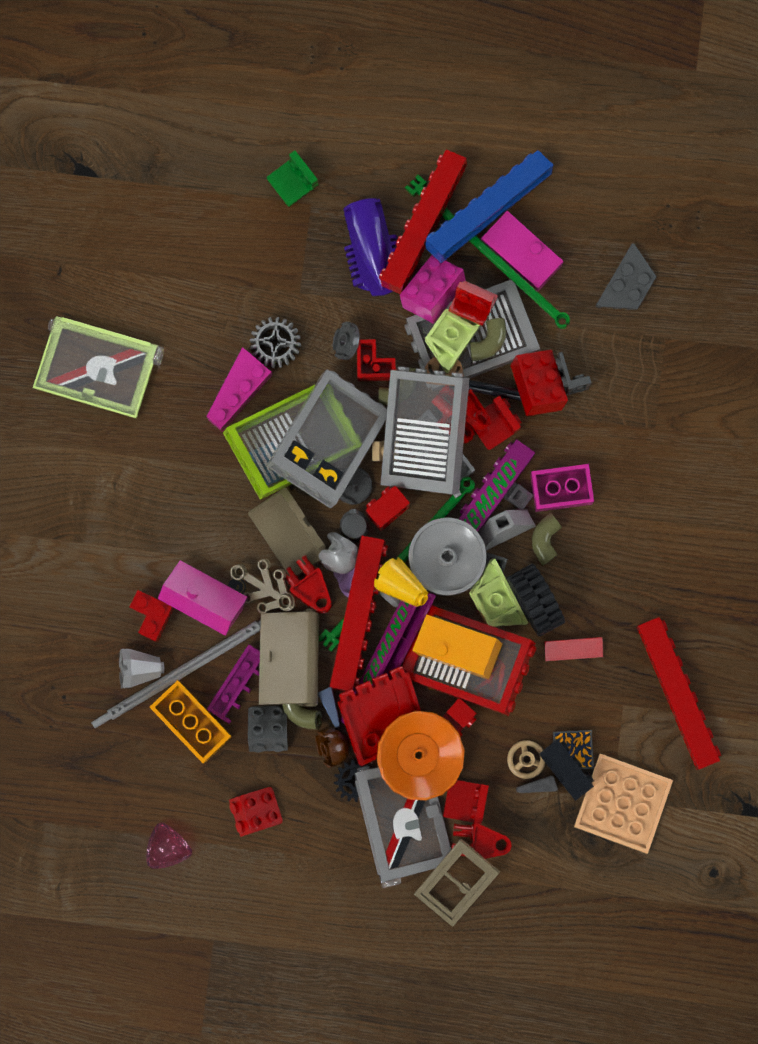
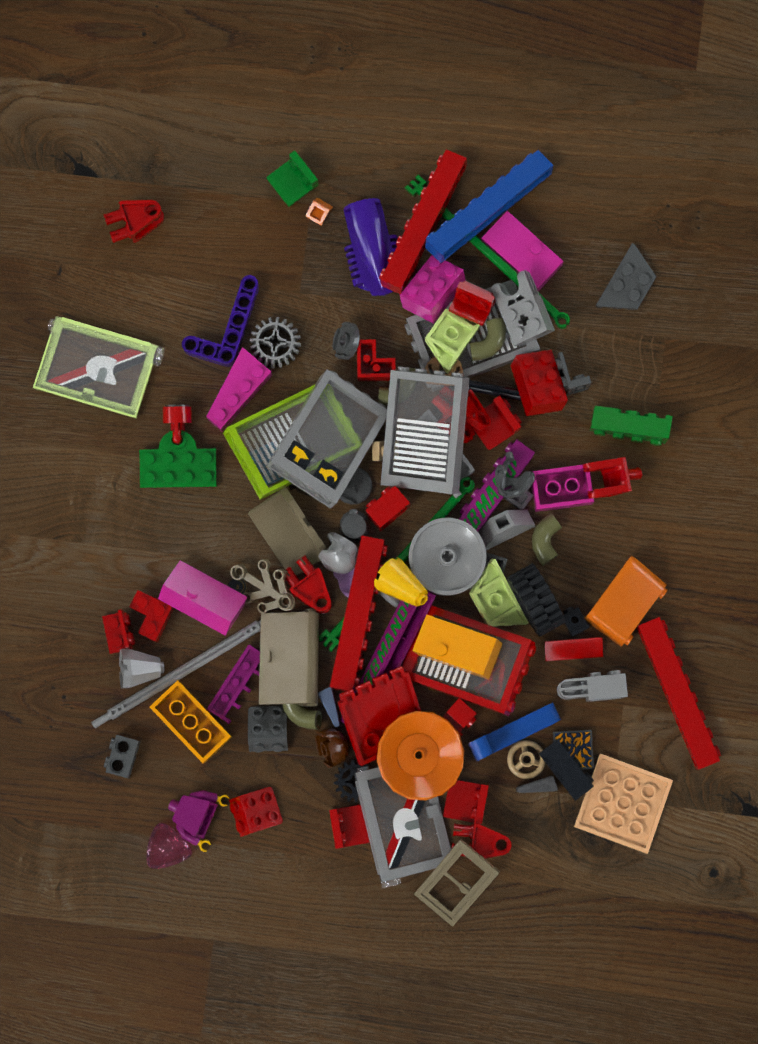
none -> red bracket [102,609,135,654]
none -> red piece [103,200,164,243]
none -> dark grey brick [104,735,141,779]
none -> green plate [139,405,217,488]
none -> magenta torso [168,790,230,852]
none -> dark purple beam [182,275,259,367]
none -> orange slope [306,198,333,226]
none -> red bracket [329,805,370,849]
none -> blue beam [468,703,561,762]
none -> light grey brick [492,270,555,346]
none -> dark grey helmet [495,452,535,498]
none -> light grey brick [557,670,628,702]
none -> black brick [563,606,590,638]
none -> red piece [582,457,642,499]
none -> orange windscreen [585,555,668,647]
none -> green wedge [590,406,673,446]

